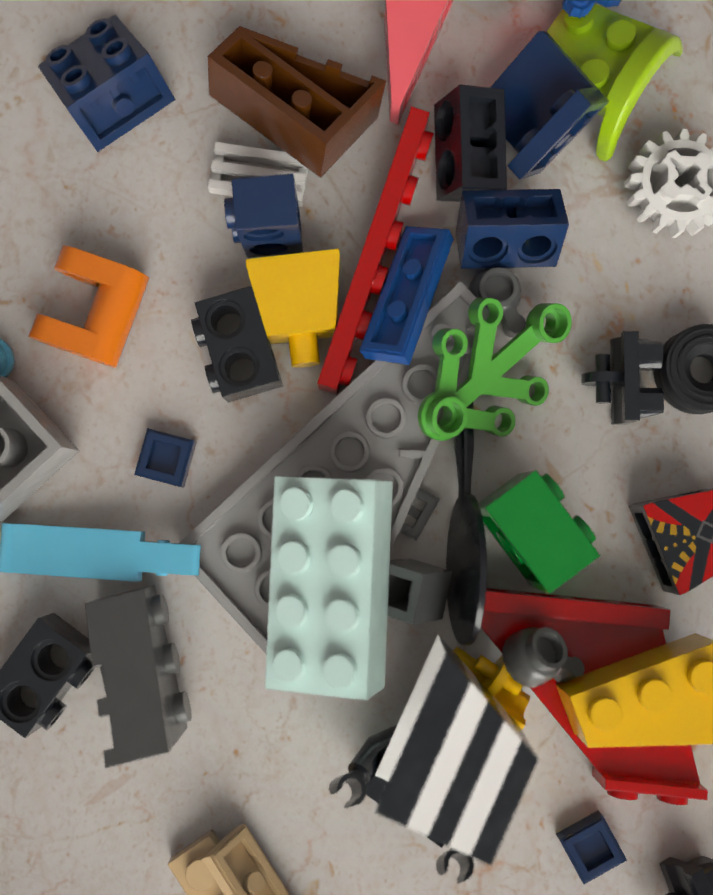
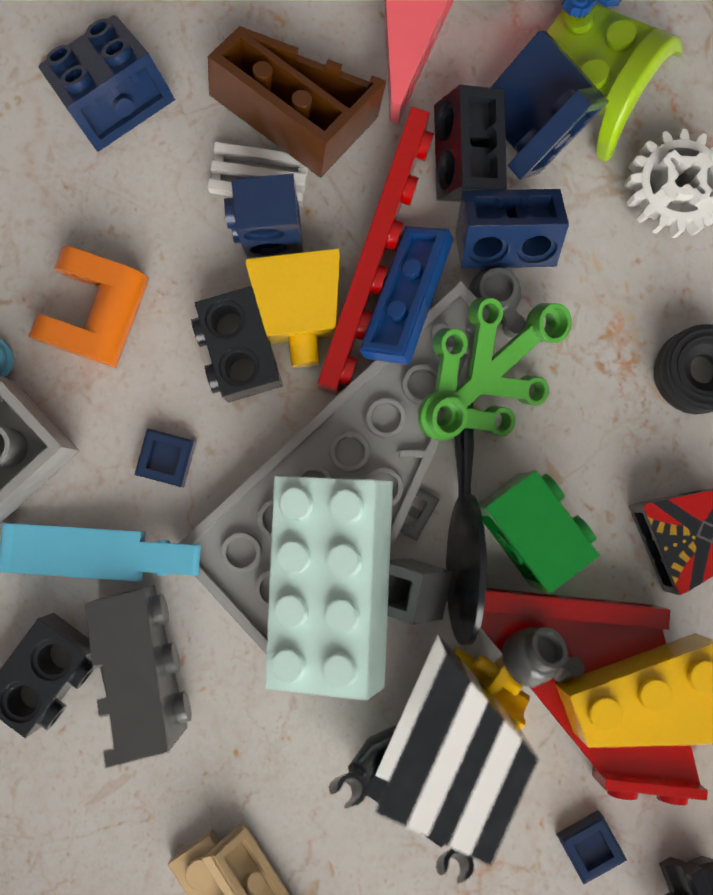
black hips [581,331,664,425] -> none

